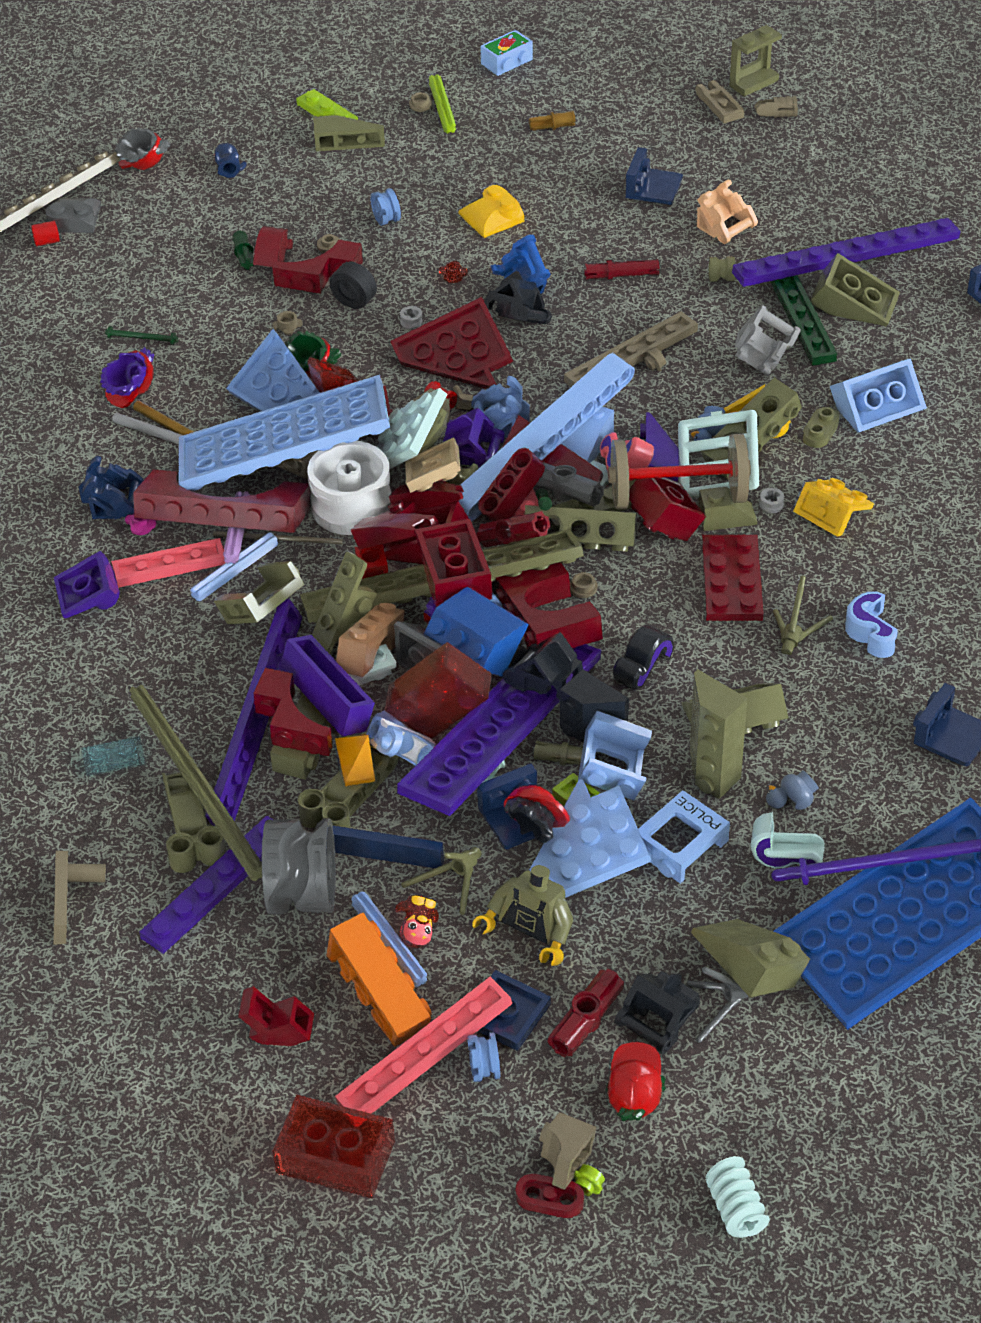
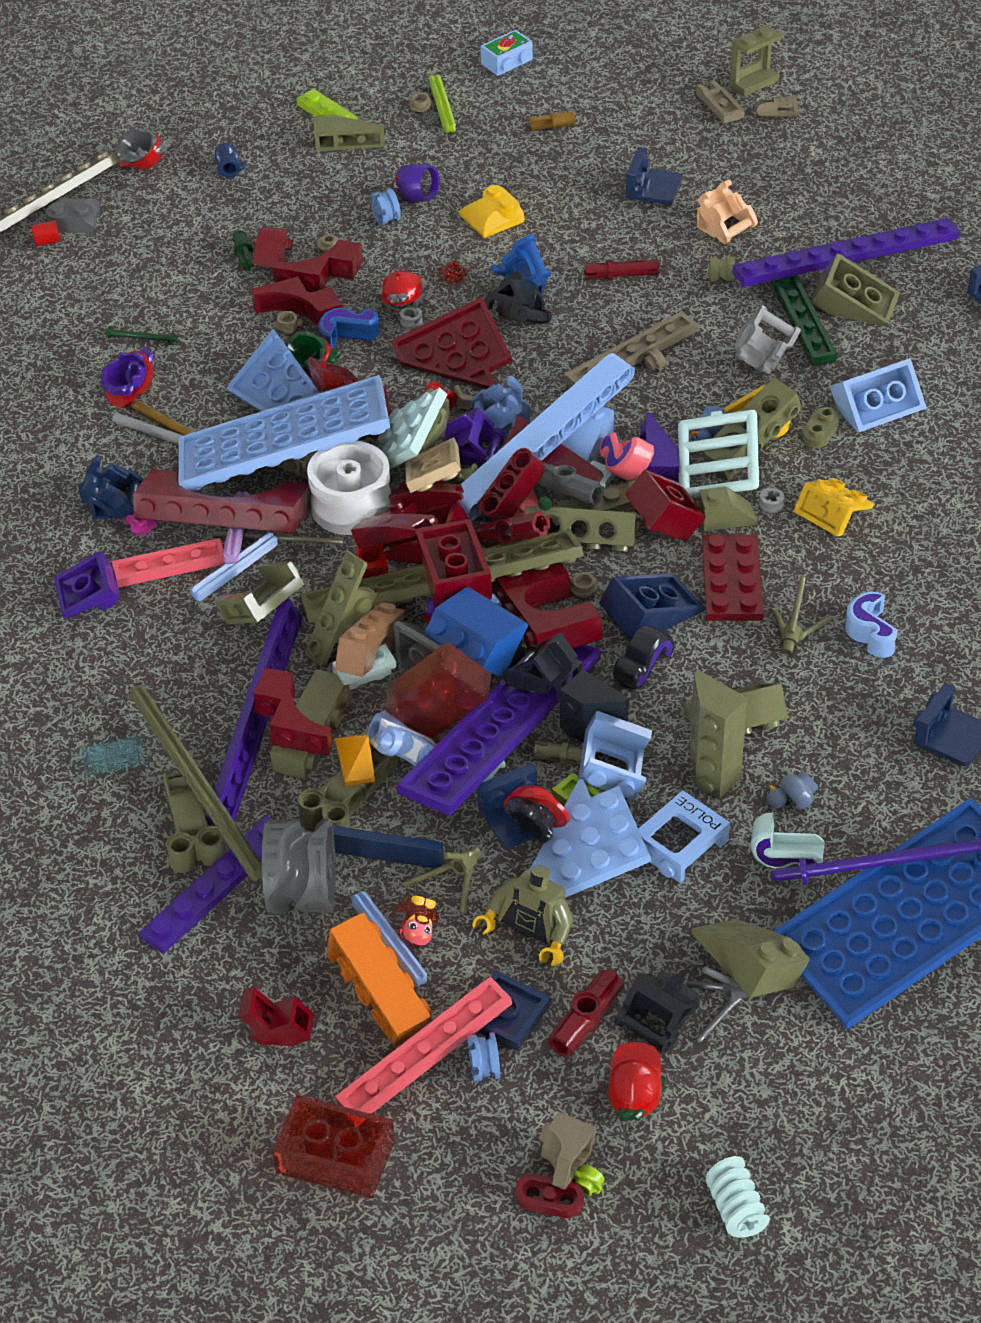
dark tan piece [53,851,106,945] -> none
dark purple brick [280,635,375,737] -> none
black tyre [329,262,377,309] -> none
dark tan piece [608,433,751,509] -> none
none -> dark red arch [251,277,342,326]
none -> blue animal [318,308,380,348]
none -> red hair [381,270,427,310]
none -> dark purple helmet [393,164,440,203]
none -> dark blue slope [599,573,705,638]

